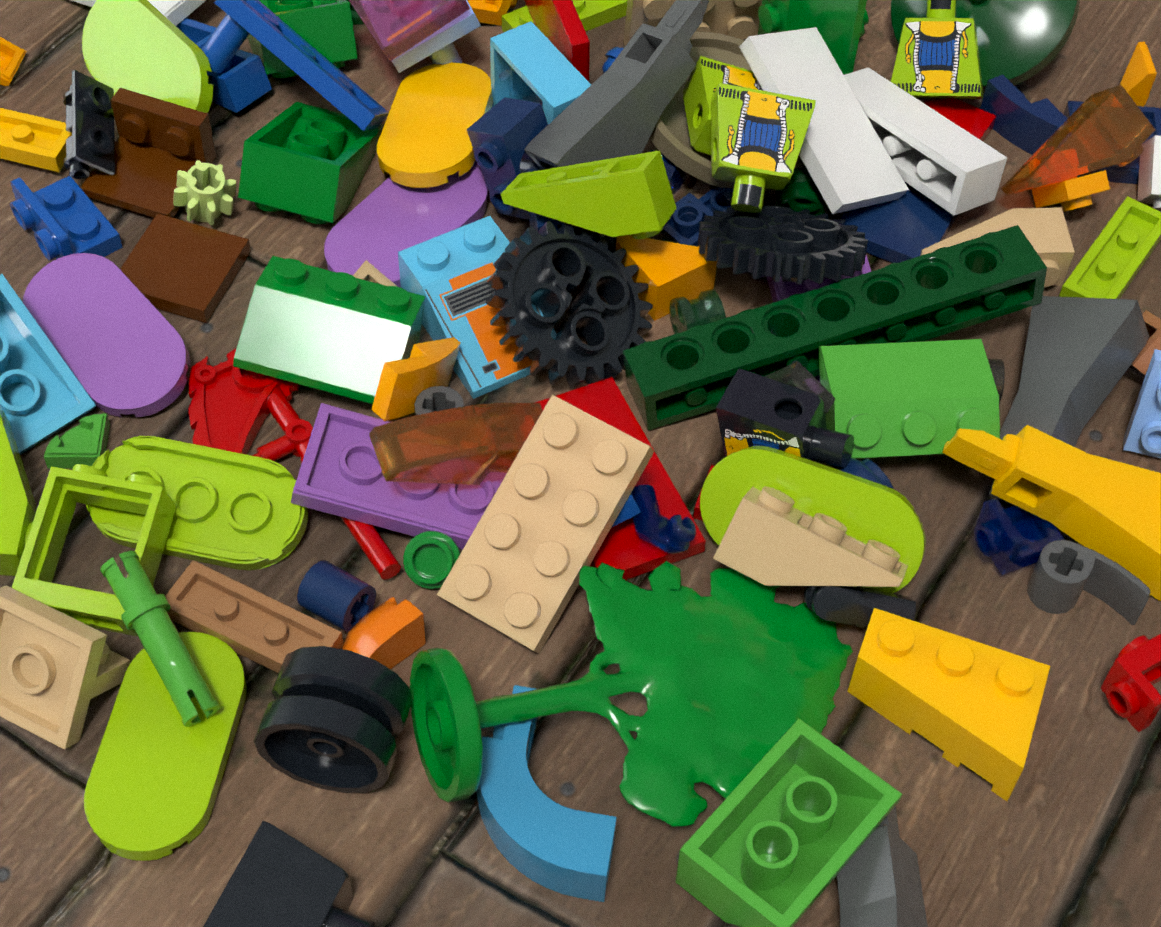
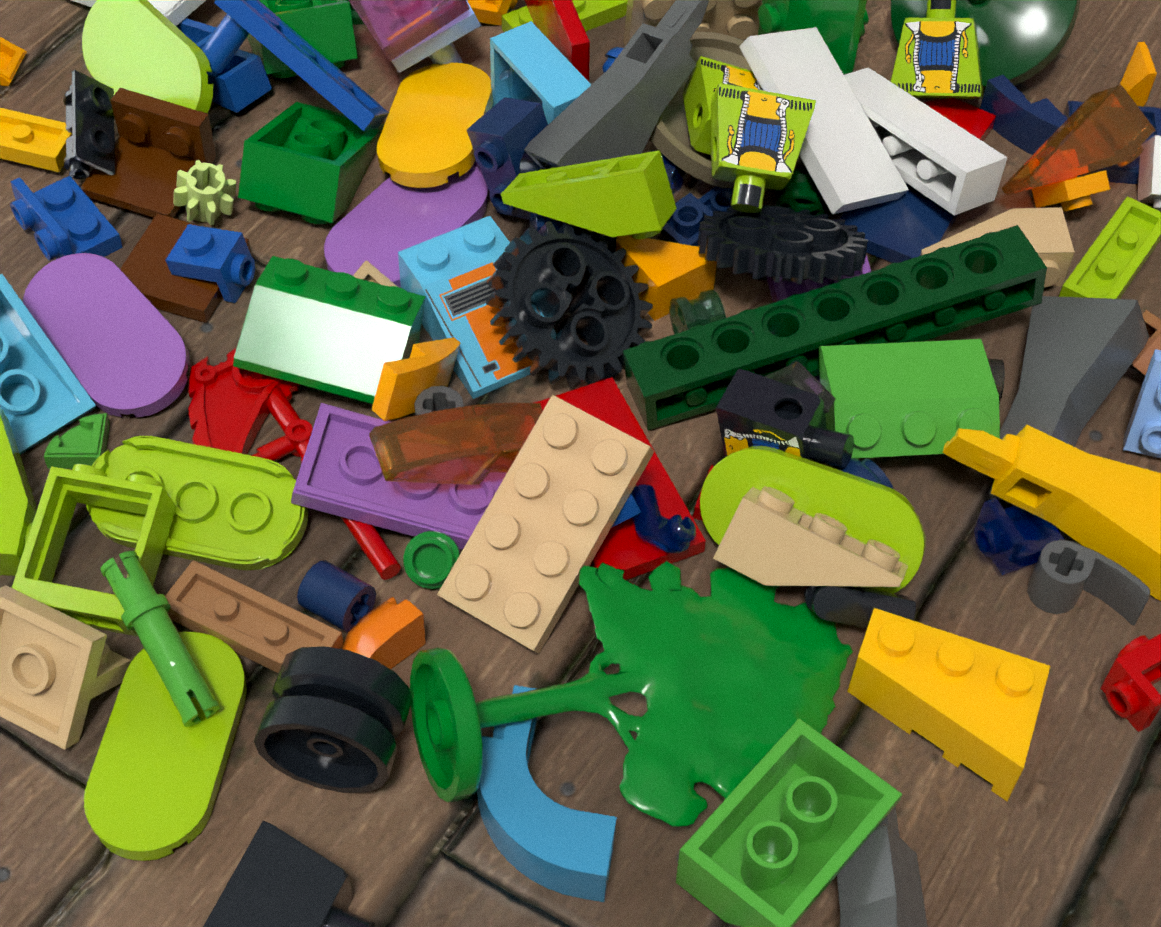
none -> blue bracket [165,224,255,303]

